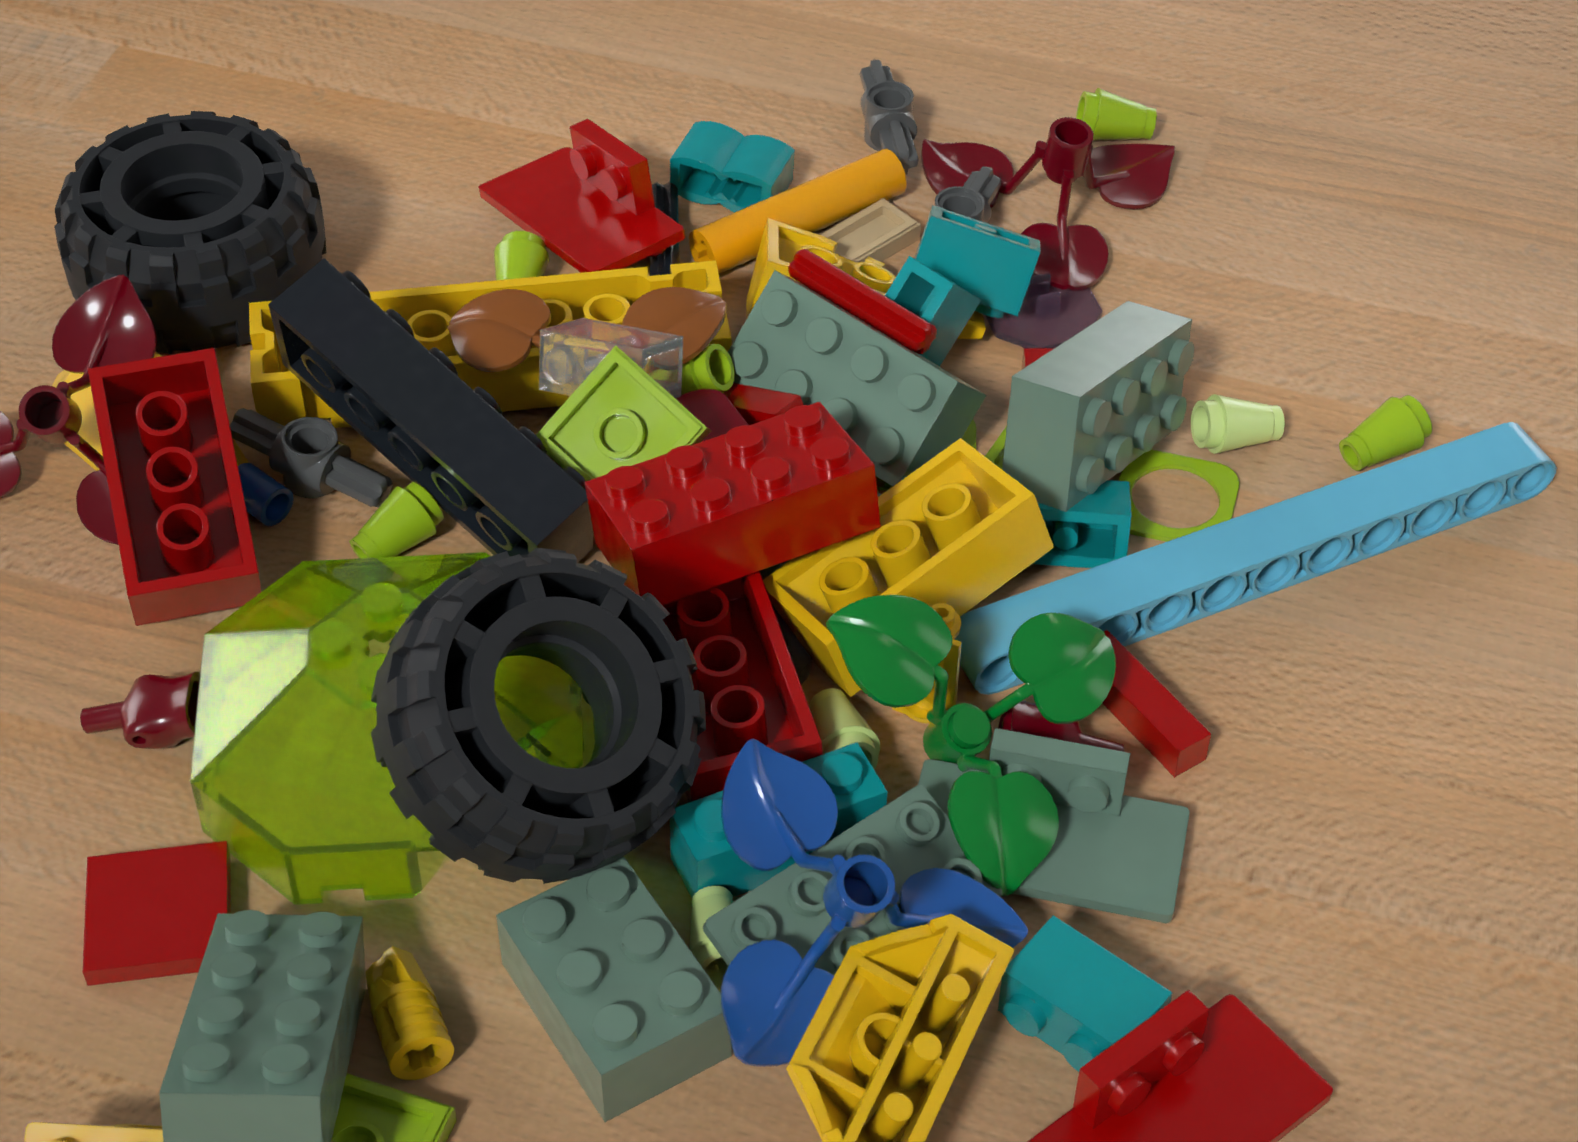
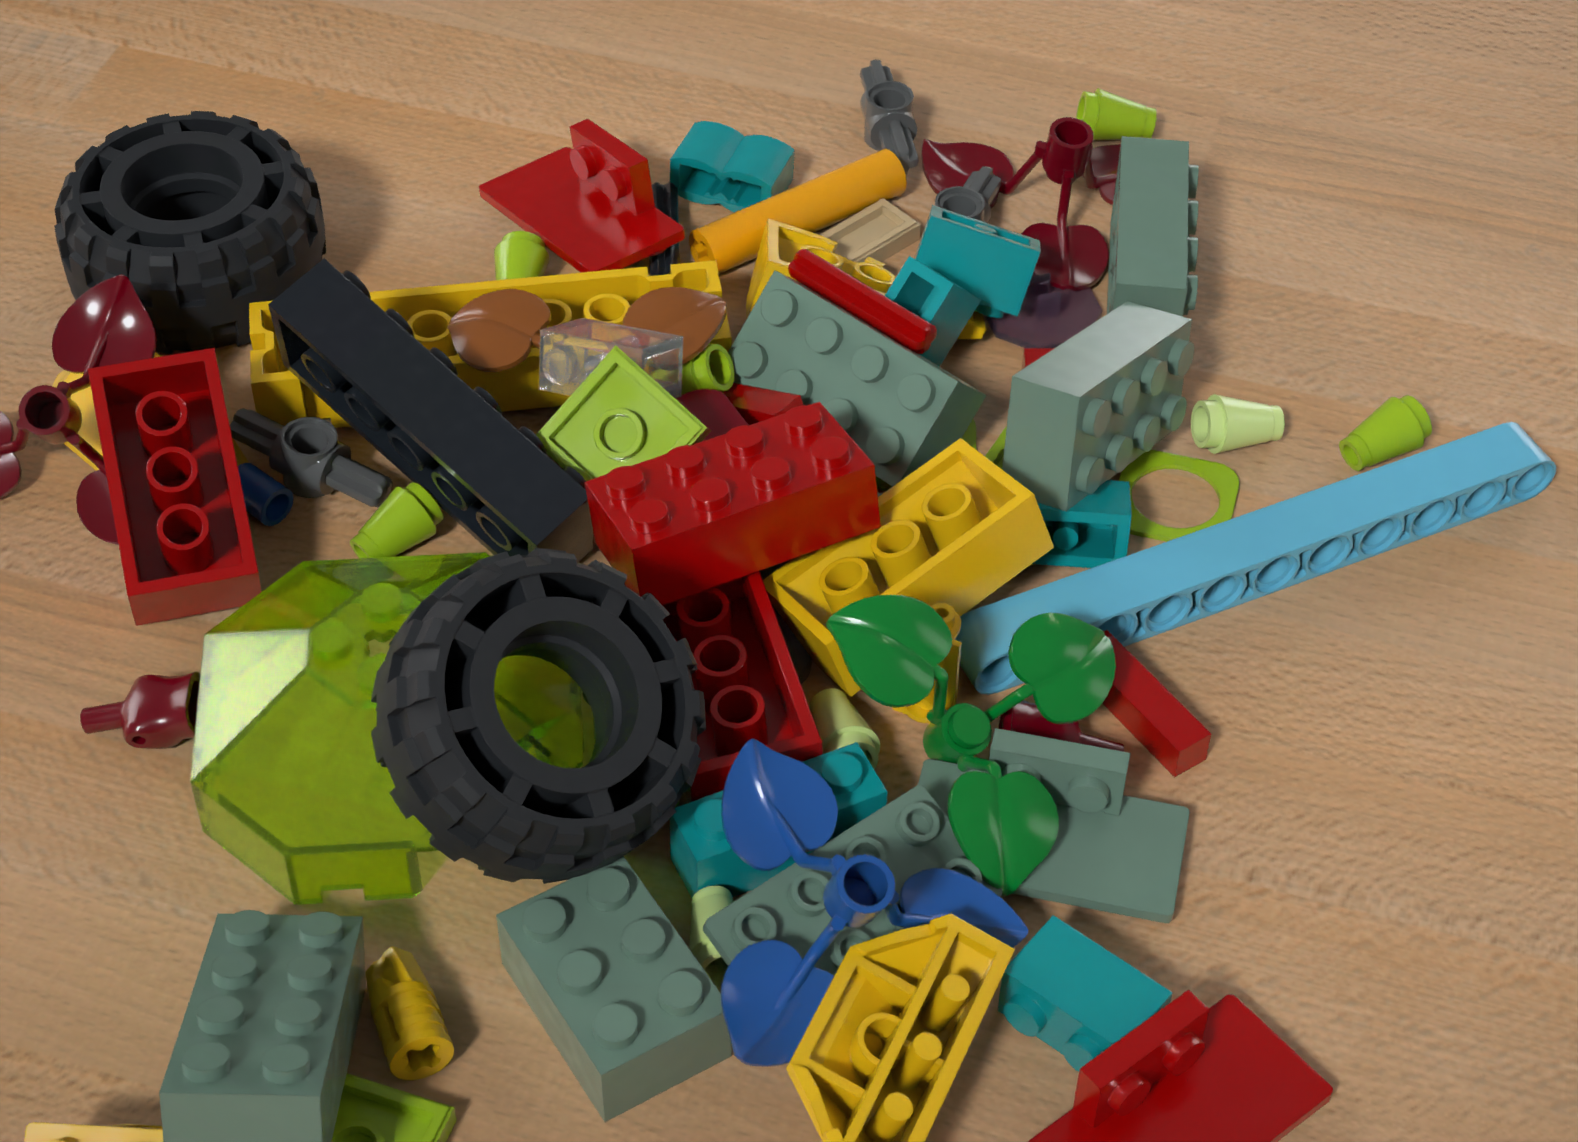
red tile [82,841,231,986] -> none
none -> sand green brick [1106,136,1199,316]

